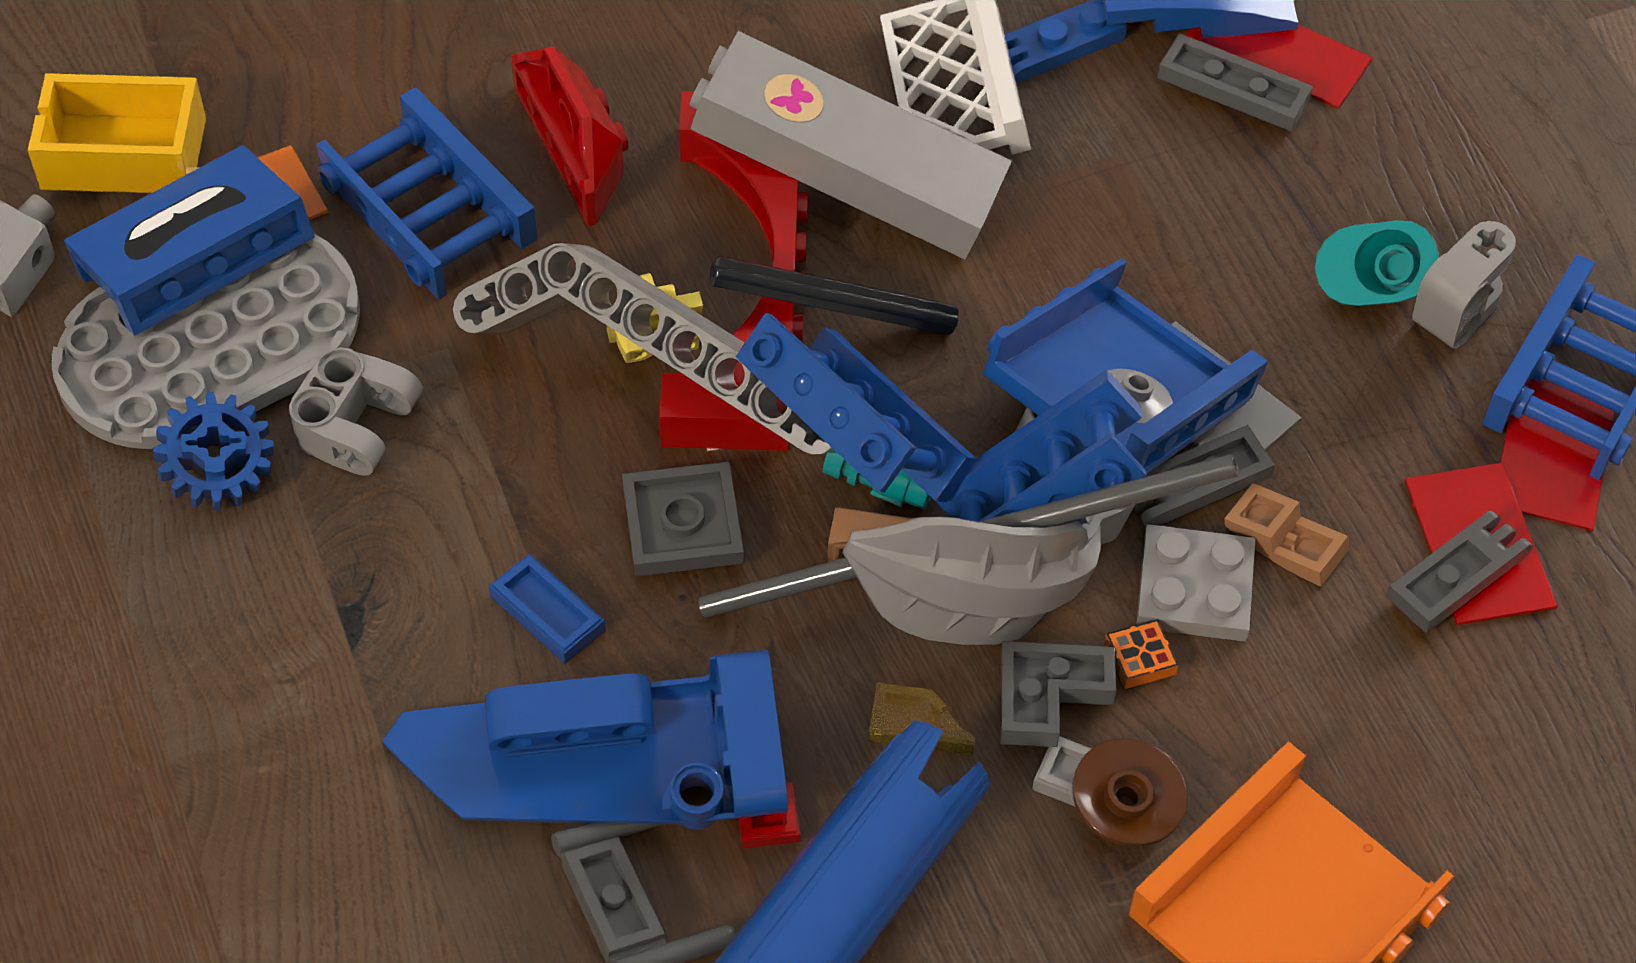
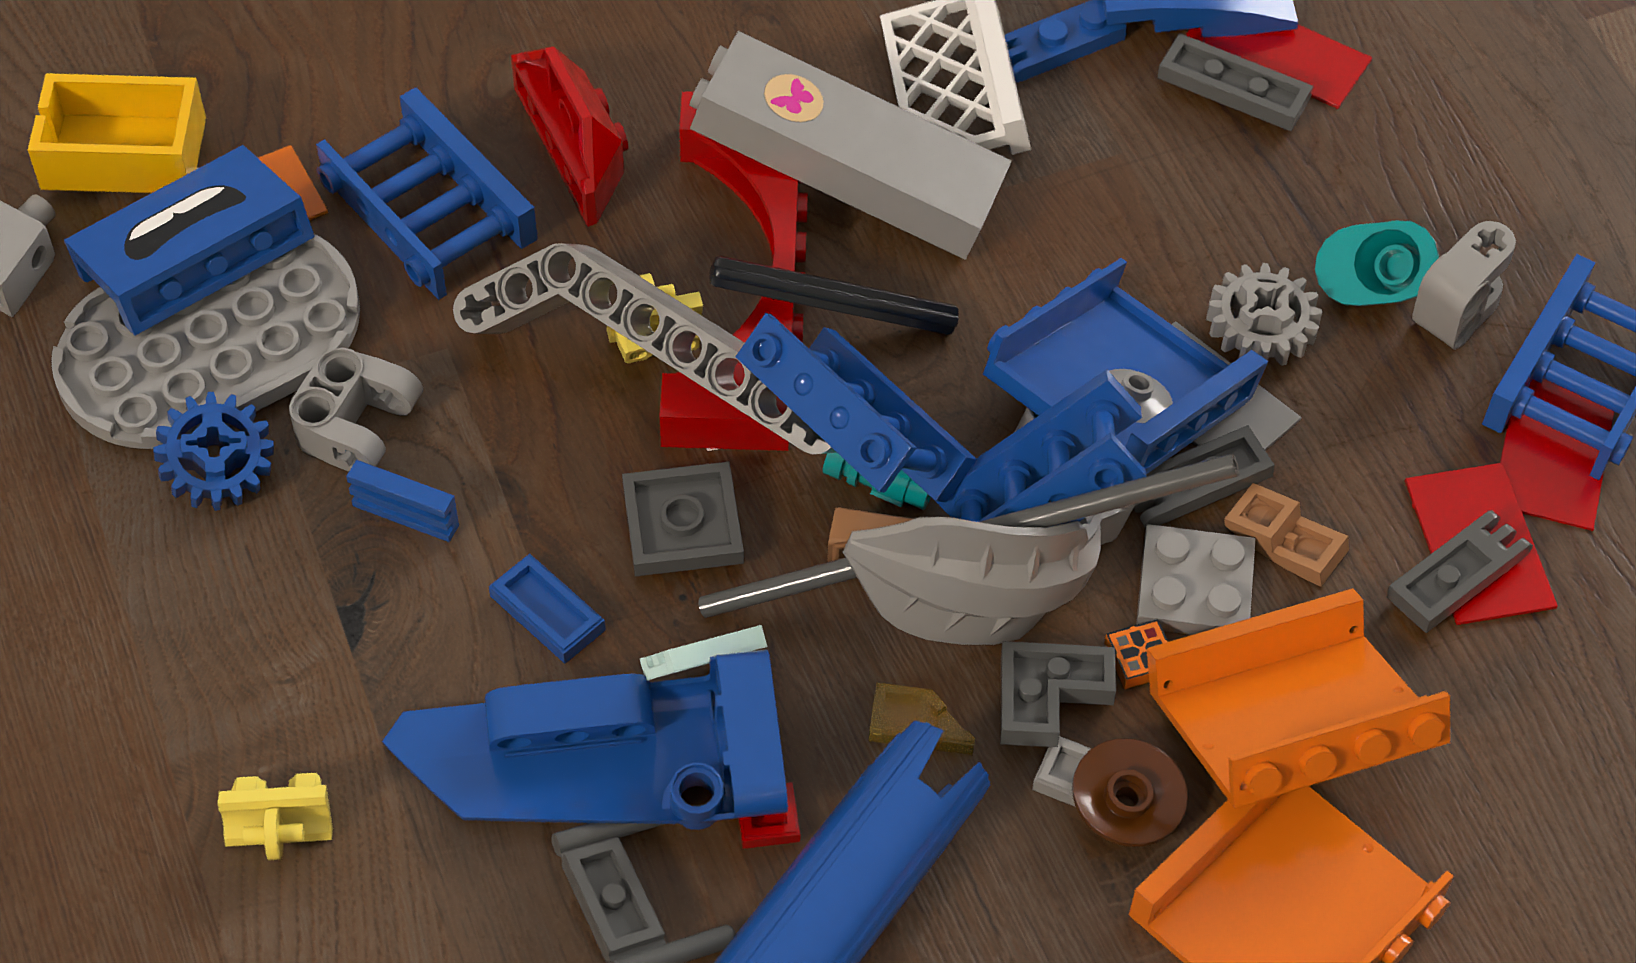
none -> light yellow hips [218,773,333,860]
none -> blue tile [346,459,459,542]
none -> light aqua tile [640,625,767,680]
none -> orange panel [1147,588,1450,808]
none -> light grey gear [1206,263,1322,366]

